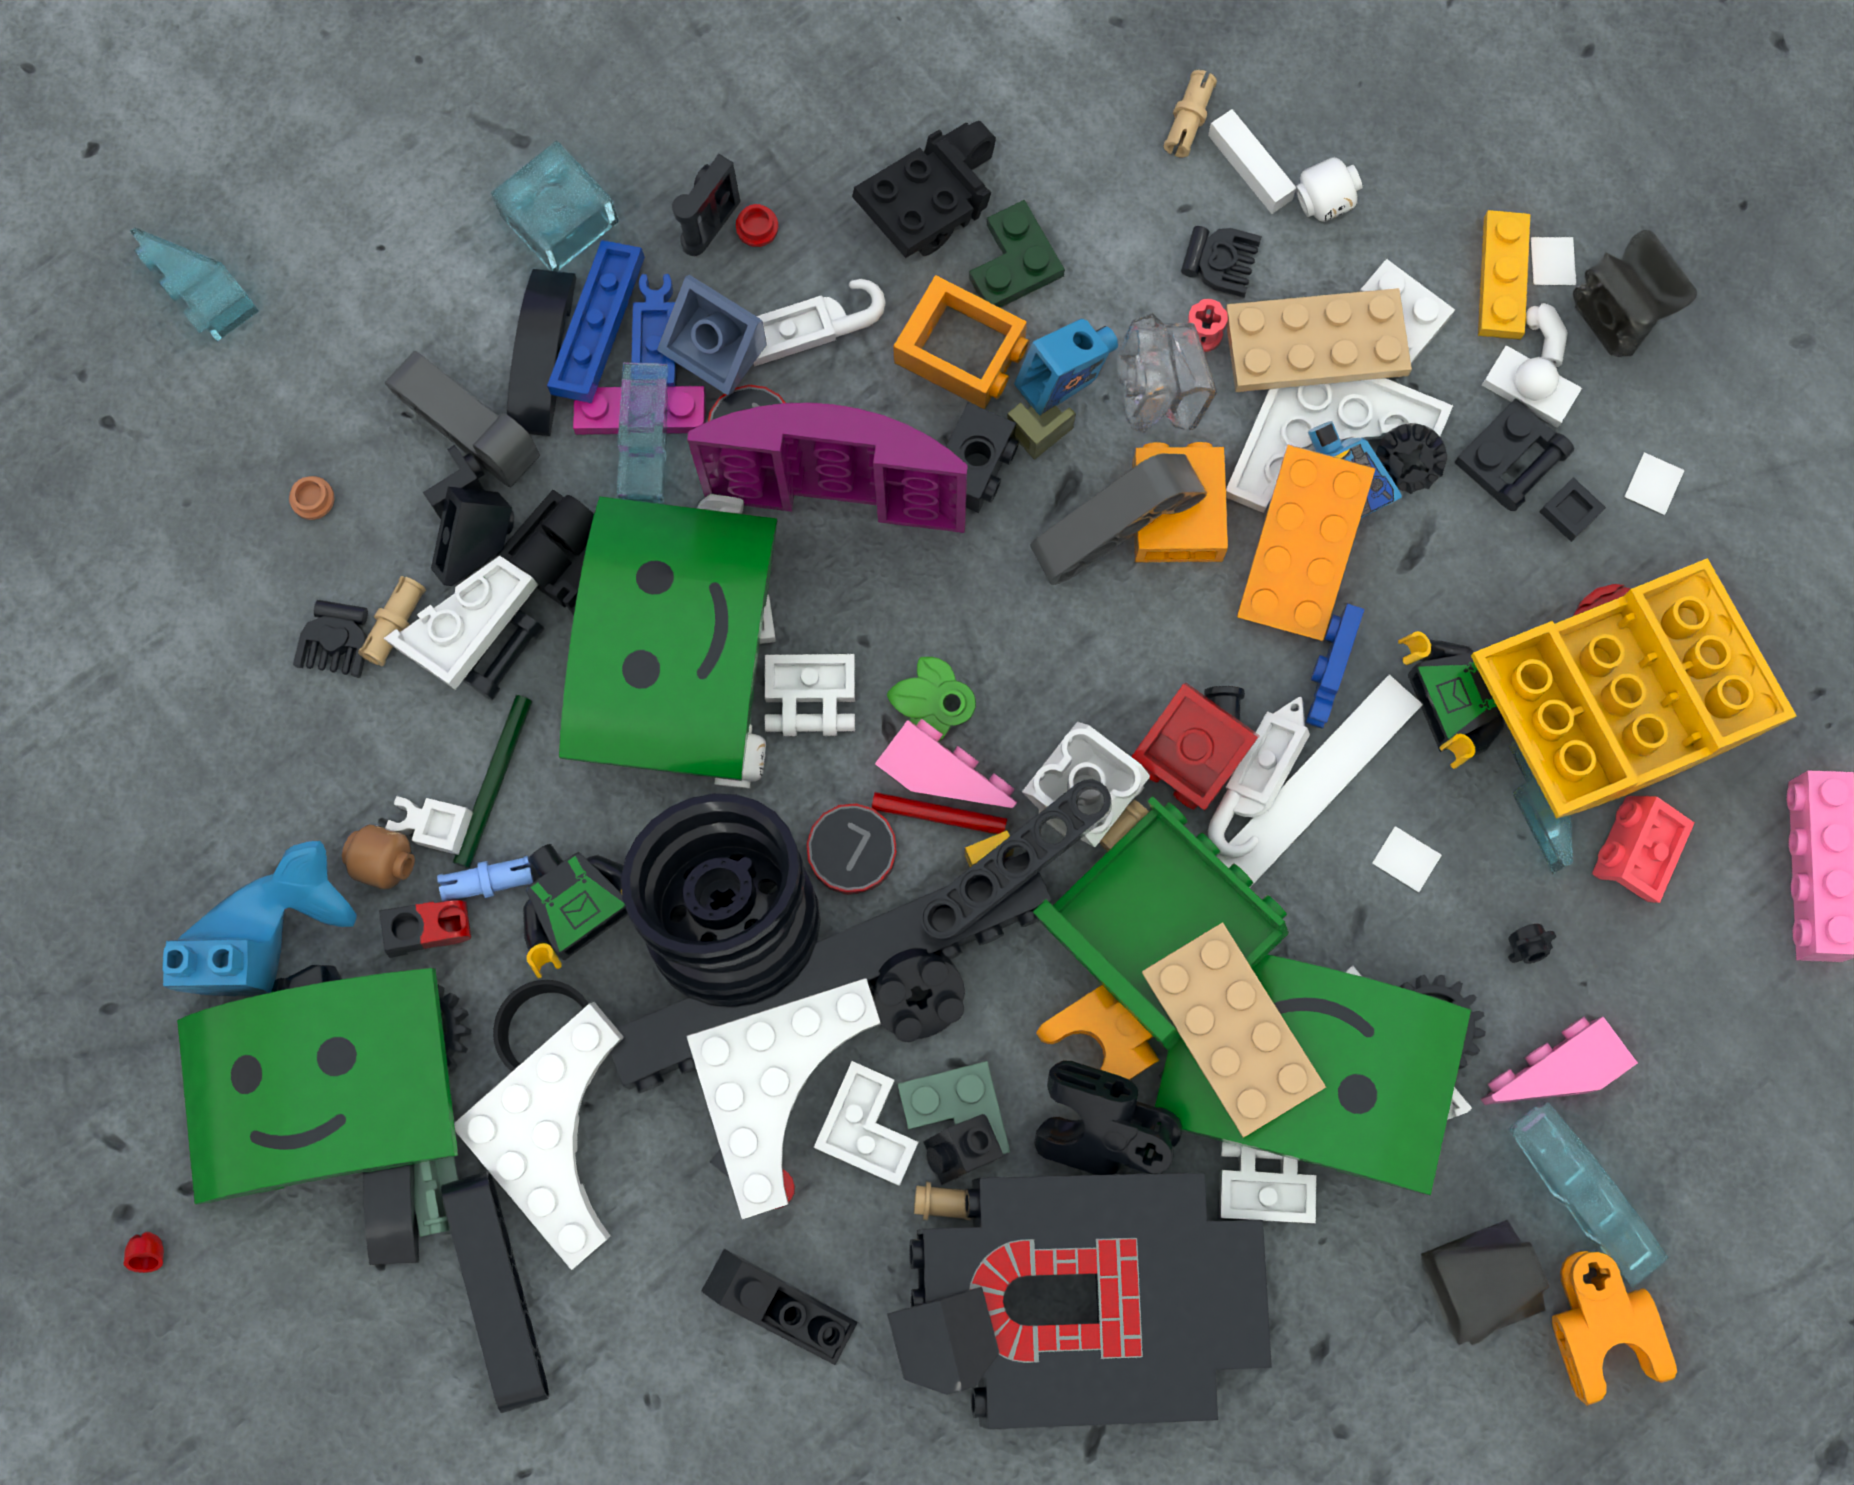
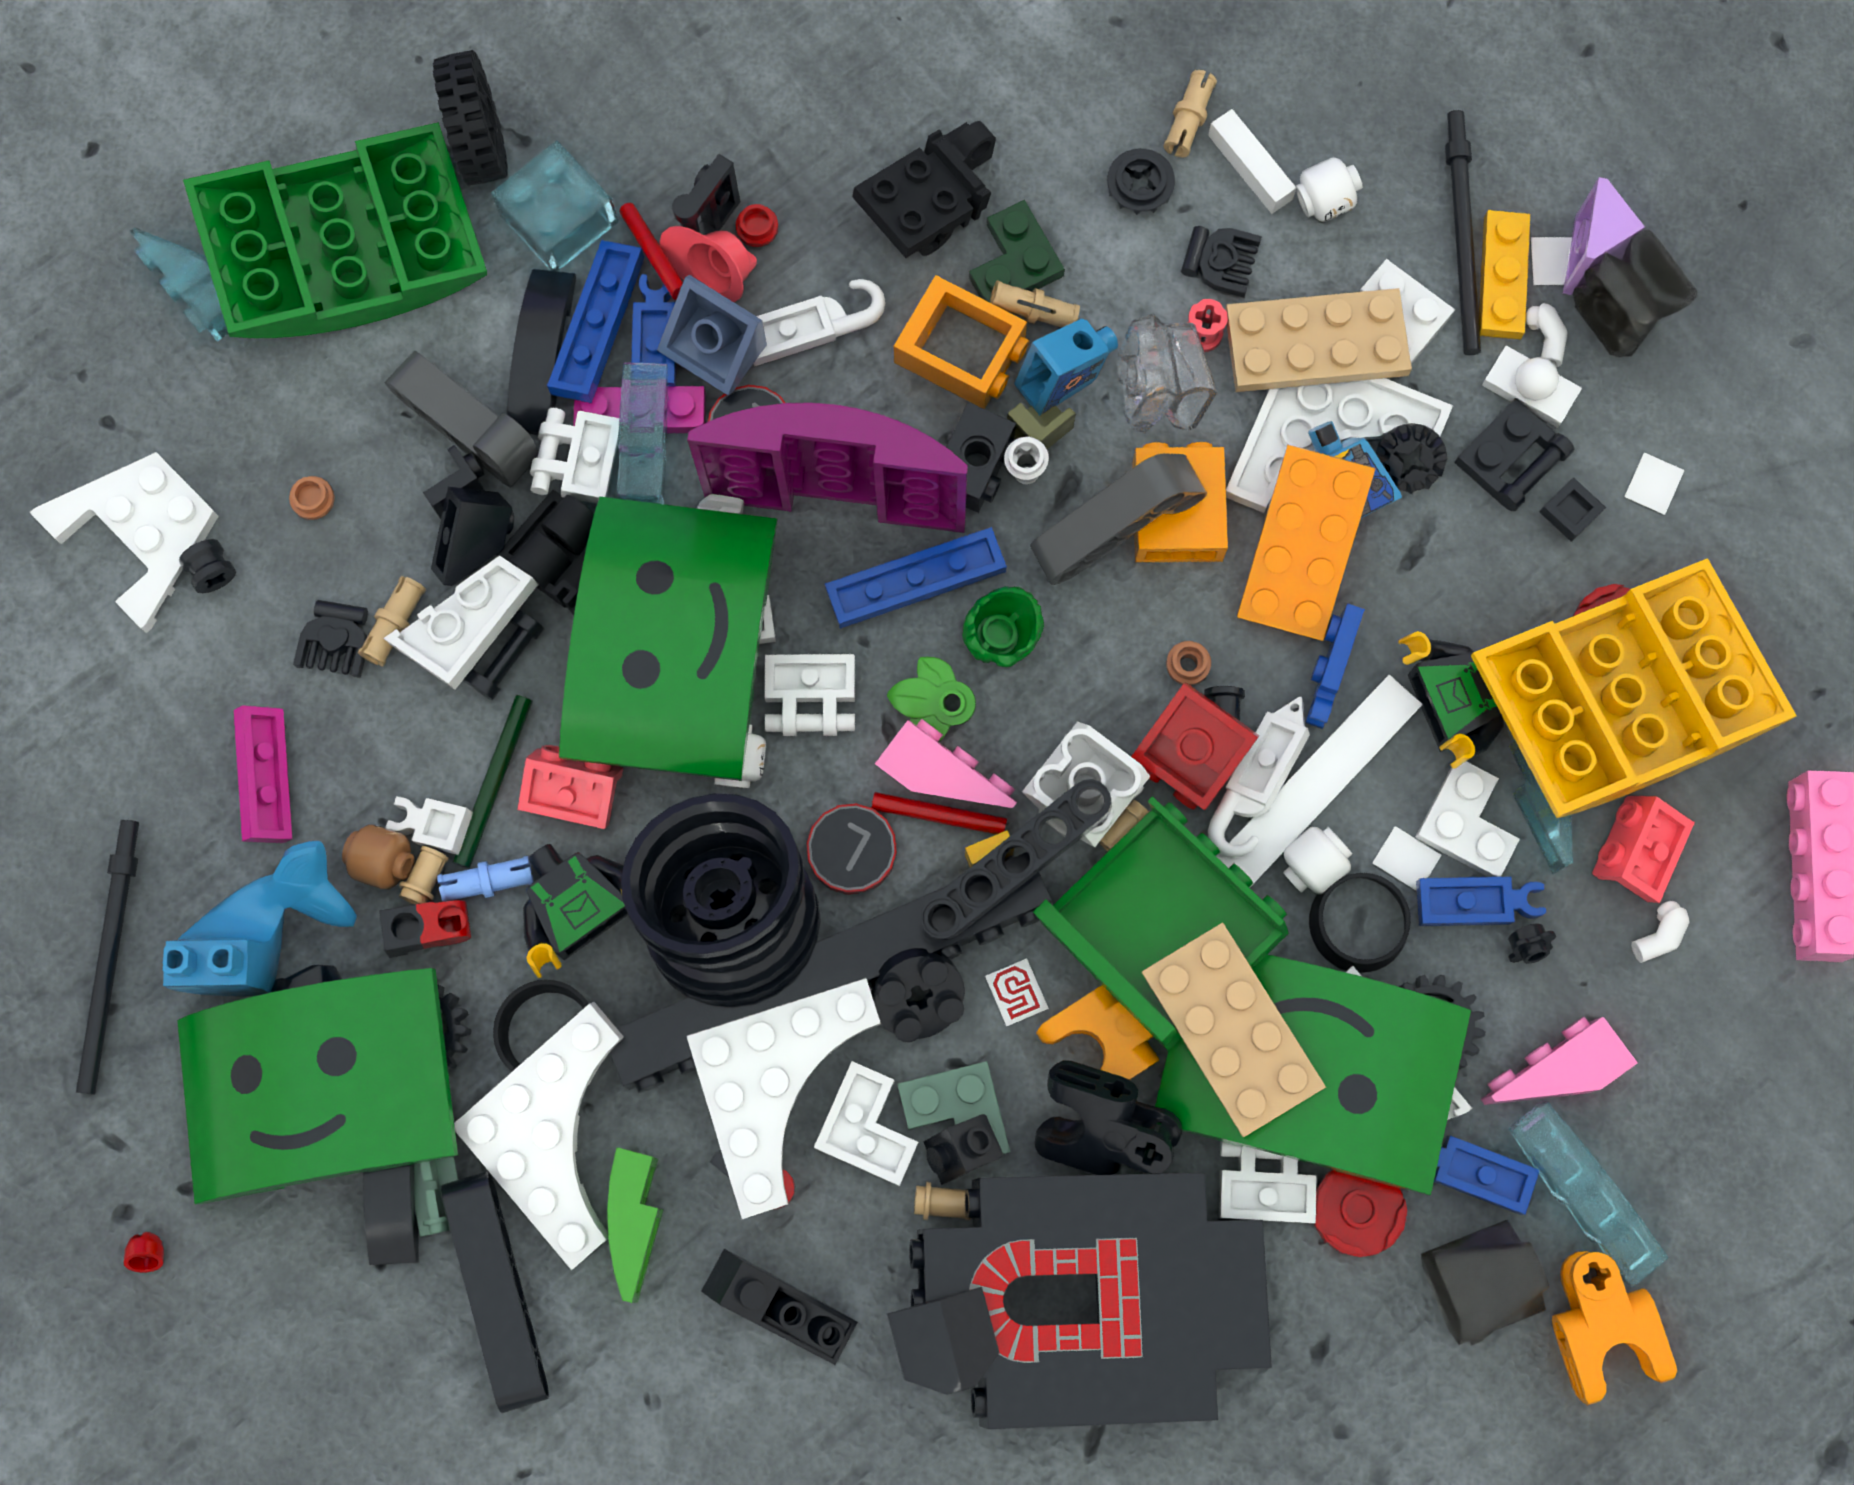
none -> white wing [30,452,219,633]
none -> black bar [76,820,139,1095]
none -> black wheel [179,539,236,594]
none -> green slope [183,122,487,338]
none -> dark pink plate [234,705,292,843]
none -> tan pin [399,846,449,905]
none -> black wheel [433,50,508,186]
none -> coral bracket [517,745,623,829]
none -> white plate [530,408,622,504]
none -> bright green slope [607,1147,664,1303]
none -> red bar [619,203,683,300]
none -> coral piece [659,226,757,302]
none -> blue plate [825,527,1007,629]
none -> green hair [962,586,1044,667]
none -> white sticker [985,958,1049,1026]
none -> tan pin [990,280,1080,328]
none -> white cone [1004,437,1049,484]
none -> black gear [1107,148,1175,215]
none -> nougat plate [1166,641,1211,686]
none -> white head [1283,827,1353,894]
none -> black tyre [1309,873,1411,973]
none -> red tile [1314,1169,1407,1257]
none -> white plate [1415,761,1520,877]
none -> blue plate [1416,877,1546,926]
none -> blue plate [1434,1136,1540,1215]
none -> black bar [1445,110,1481,355]
none -> lavender slope [1563,177,1645,295]
none -> white arm [1631,901,1690,963]

